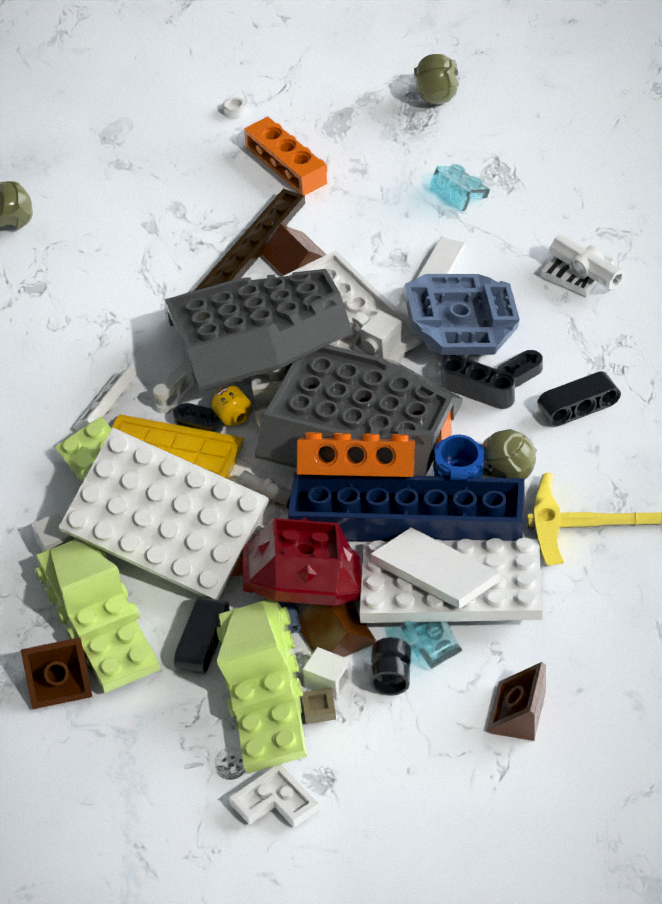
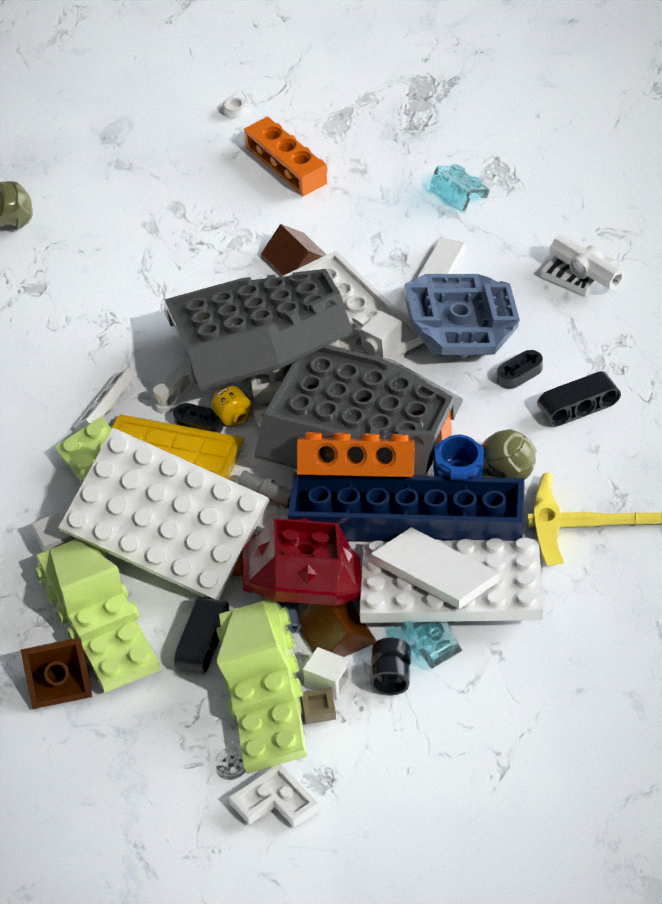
dark brown plate [194,188,306,291] -> none
olive helmet [414,54,459,105] -> none
black beam [441,355,515,409] -> none
reddish brown slope [487,662,546,741] -> none

